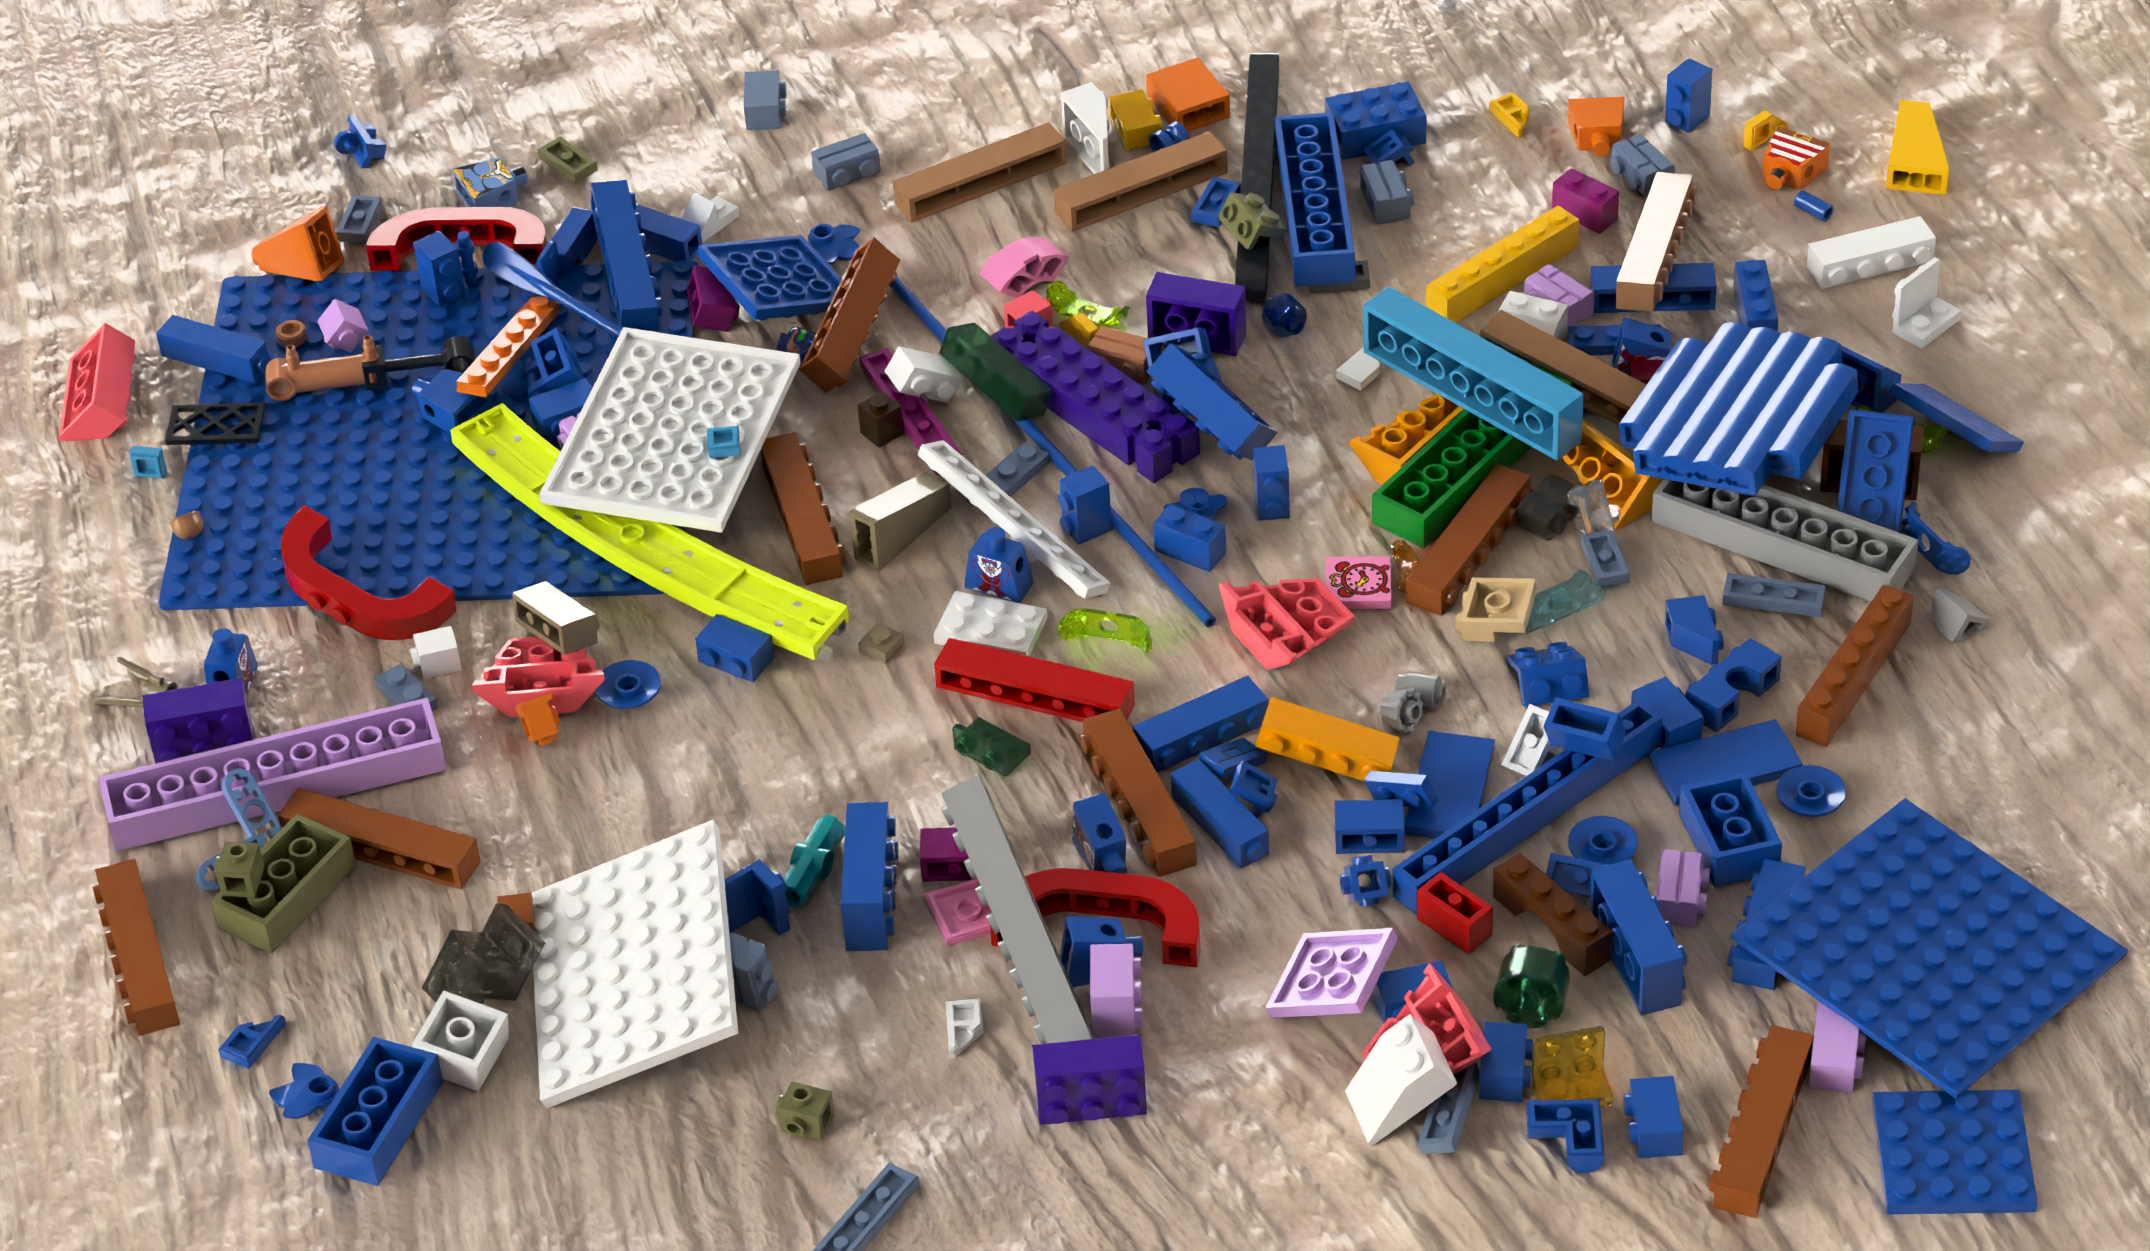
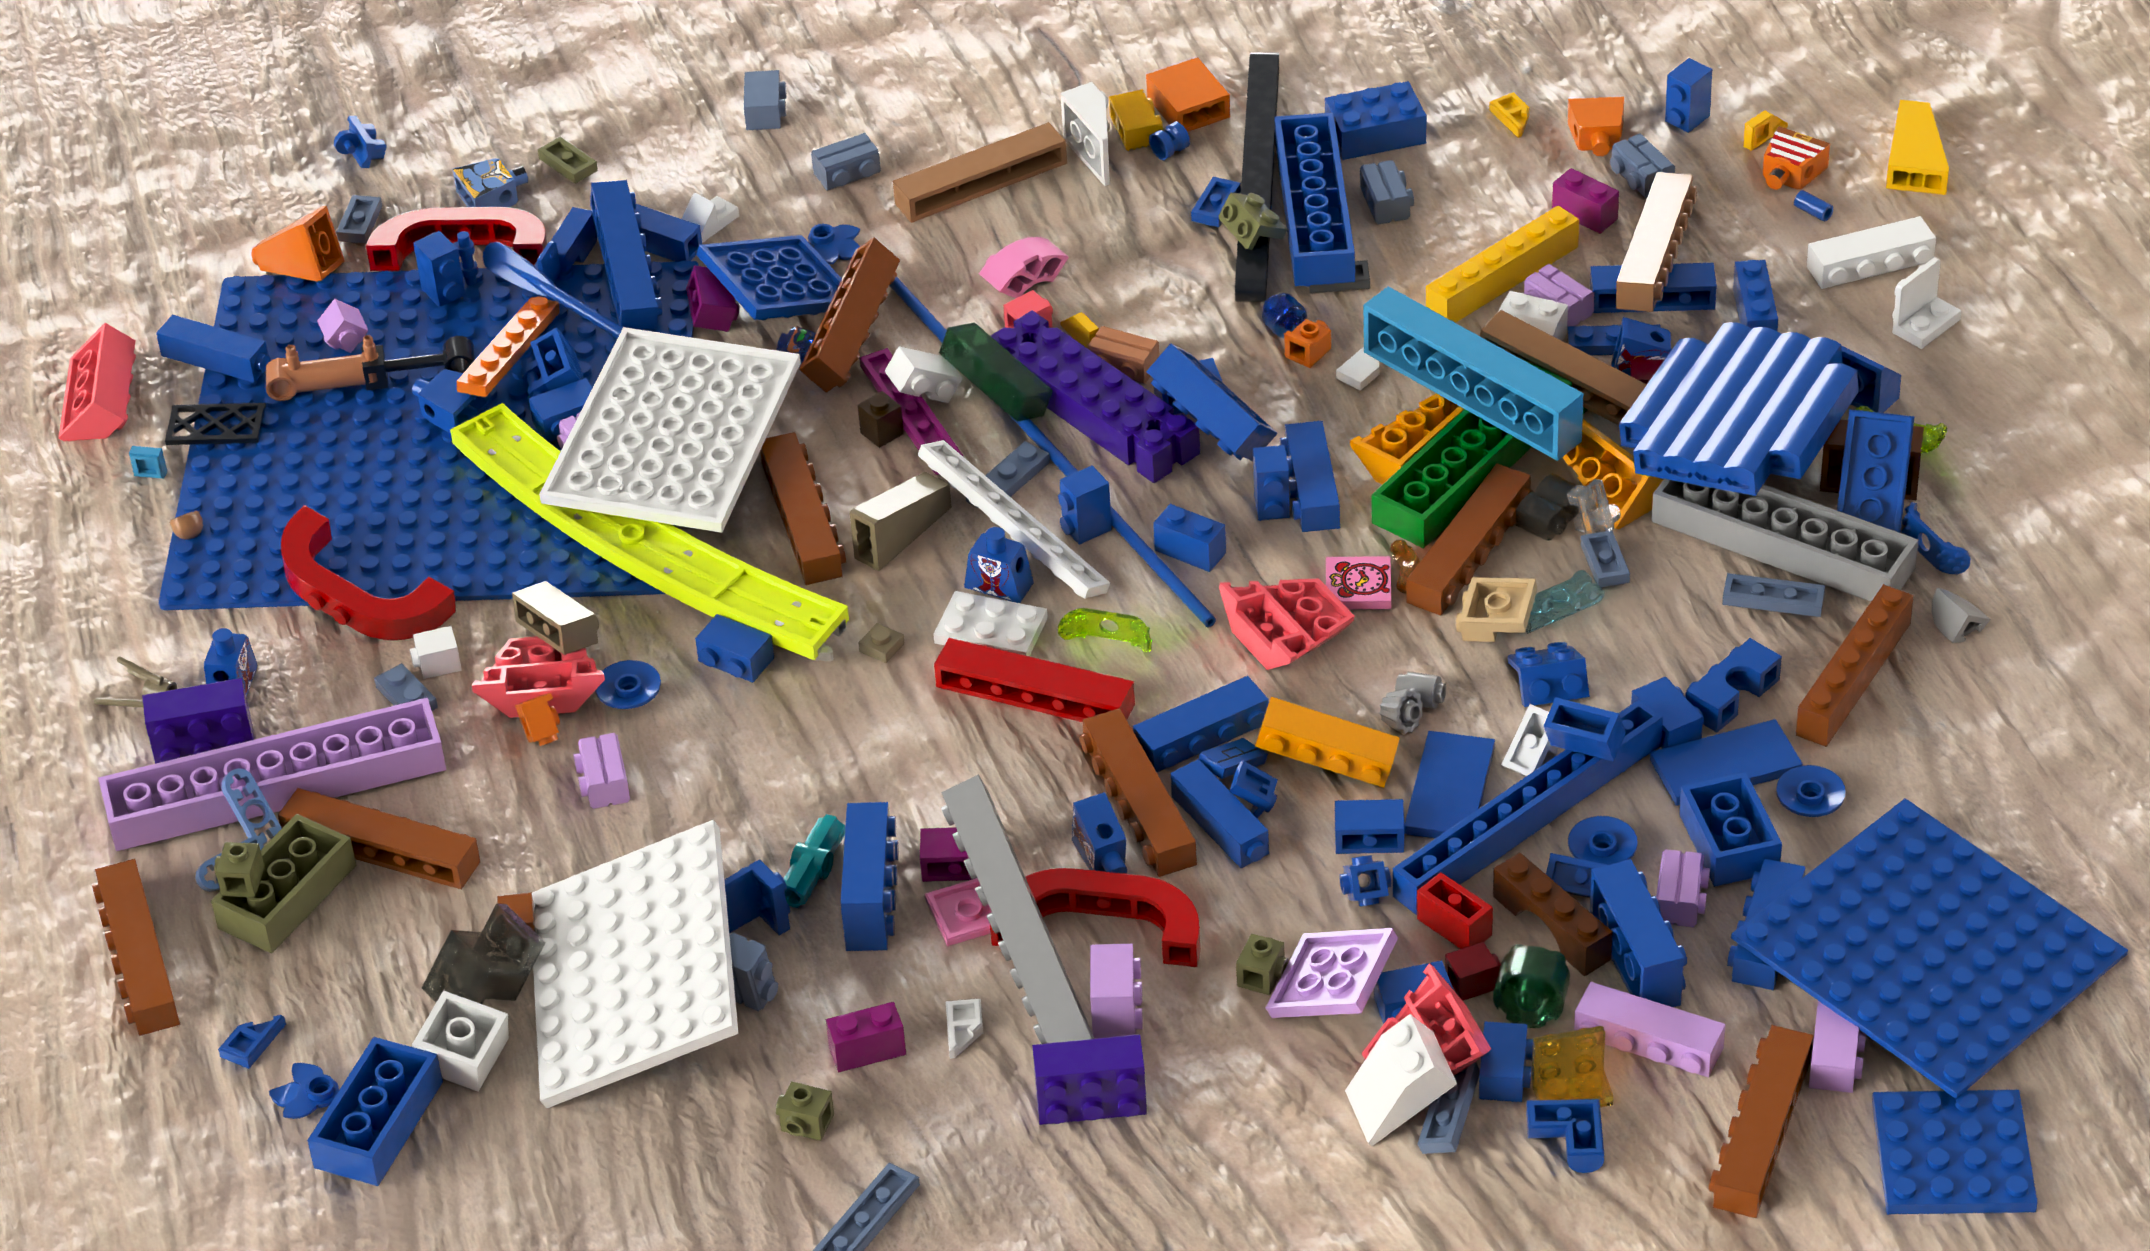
nougat tile [275,320,307,348] -> none
dark azure tile [707,426,741,458] -> none
clear green bracket [952,717,1031,777] -> none
clear neon green piece [1046,280,1130,328] -> none
medium nougat brick [1054,131,1228,232] -> none
blue torso [1059,916,1143,988] -> none
blue torso [1143,327,1212,368] -> none
dark purple brick [1146,272,1246,356] -> none
blue plate [1163,488,1227,521] -> none
blue bracket [1363,129,1415,166] -> none
blue plate [1364,771,1439,809] -> none
blue brick [1623,1076,1684,1158] -> none
blue slope [1664,595,1724,665] -> none
blue tile [1889,383,2024,452] -> none
none -> lavender brick [573,733,630,809]
none -> magenta brick [825,1002,906,1073]
none -> olive brick [1236,933,1289,995]
none -> blue brick [1280,421,1340,532]
none -> orange brick [1284,319,1331,368]
none -> dark red brick [1445,942,1502,1001]
none -> lavender brick [1574,982,1725,1078]

